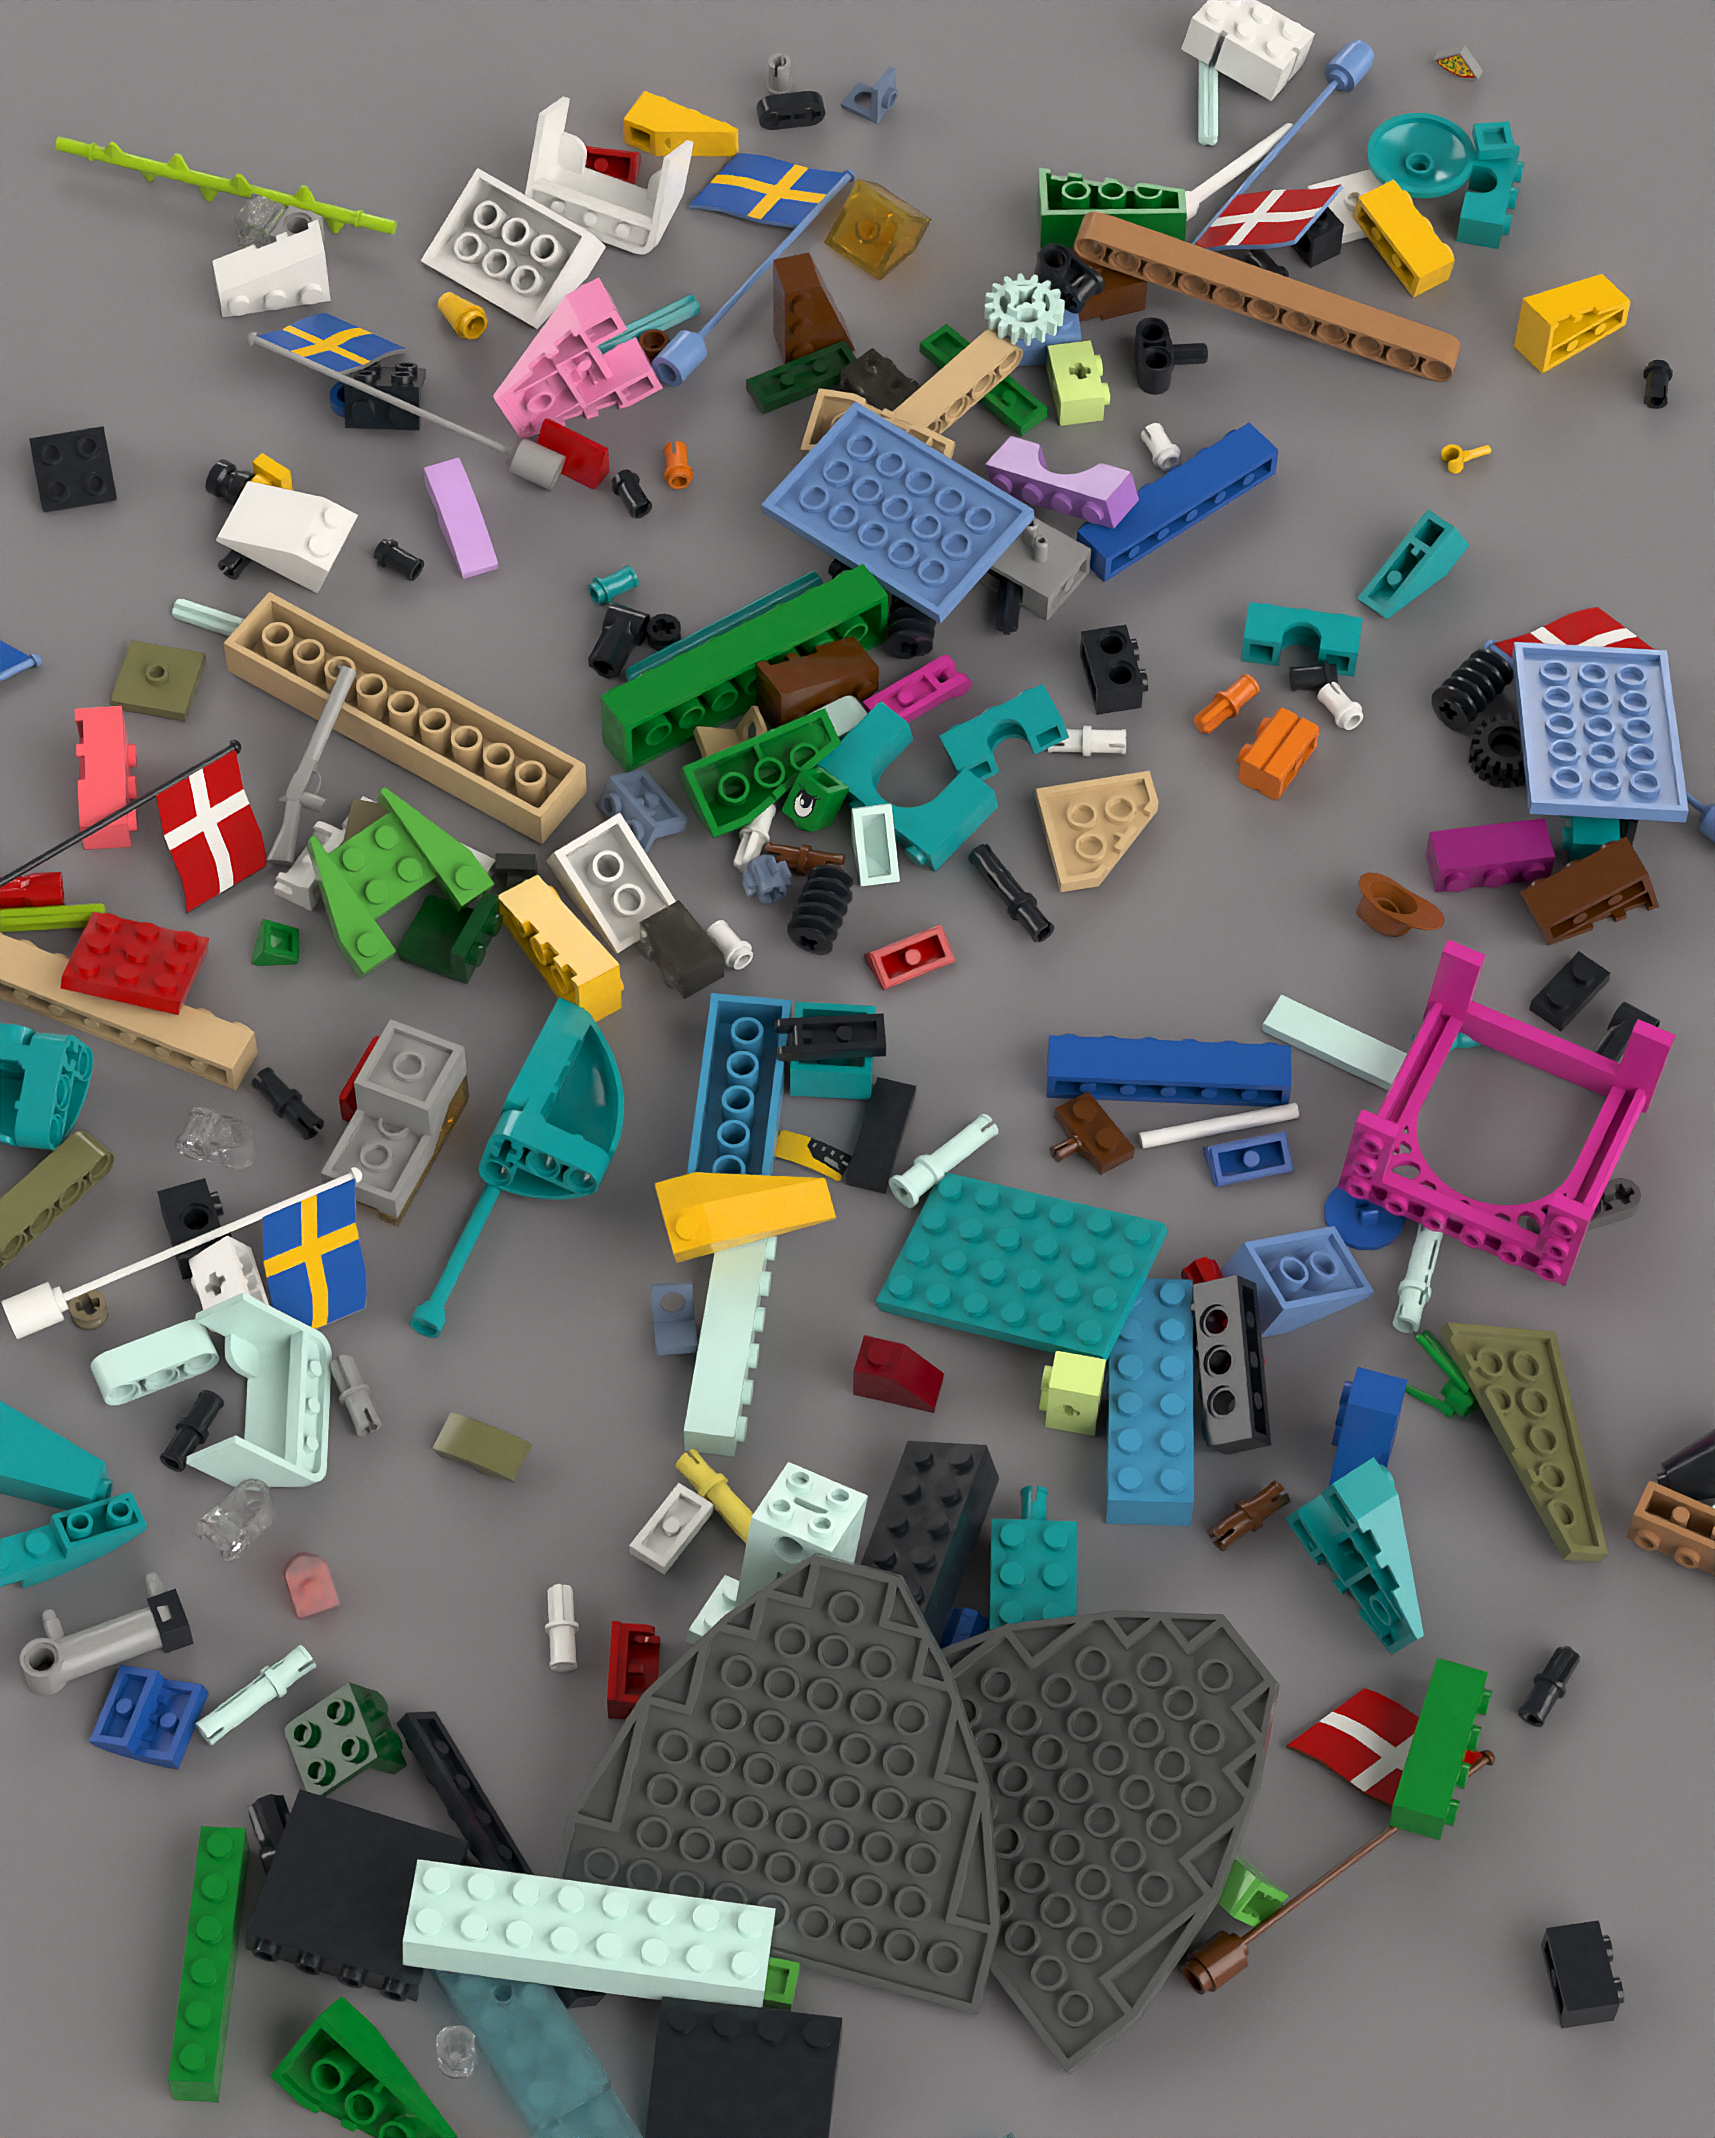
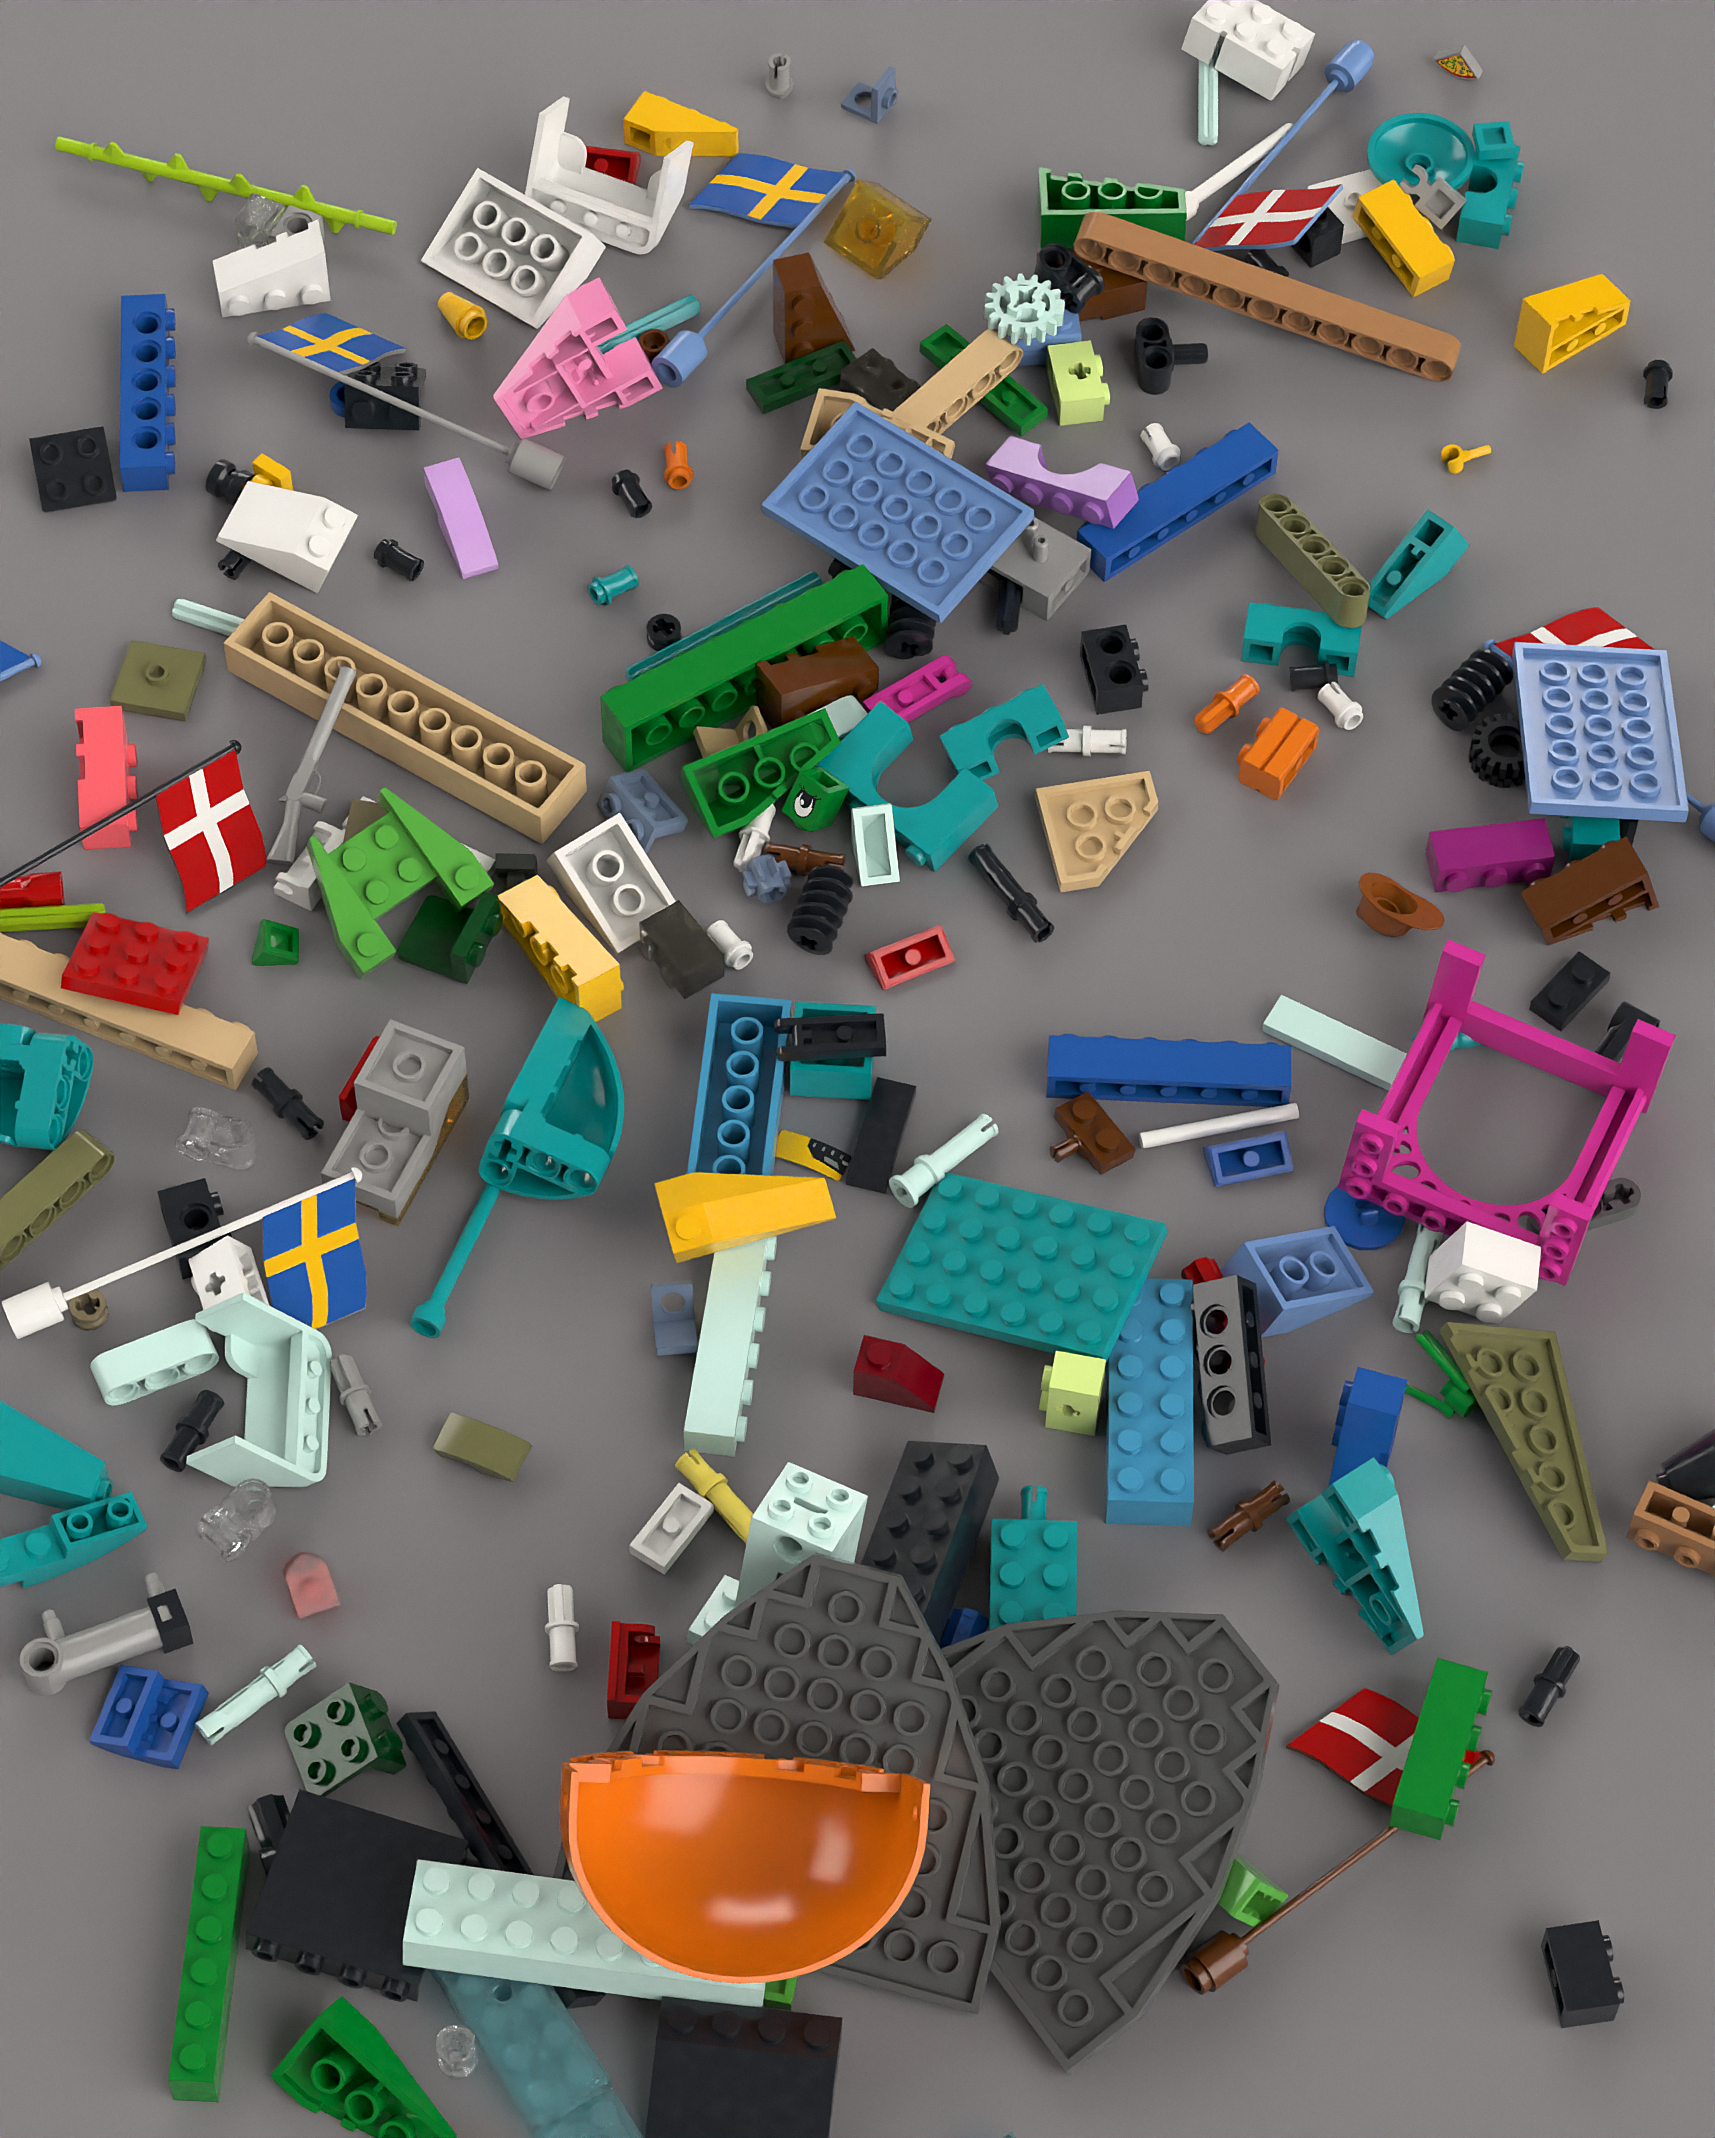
red slope [537,418,610,489] -> none
black piece [588,602,651,679] -> none
black beam [756,91,826,130] -> none
none -> blue brick [120,294,176,492]
none -> orange windscreen [559,1750,930,1984]
none -> olive beam [1256,493,1370,628]
none -> light grey plate [1399,164,1466,230]
none -> white brick [1424,1221,1541,1324]

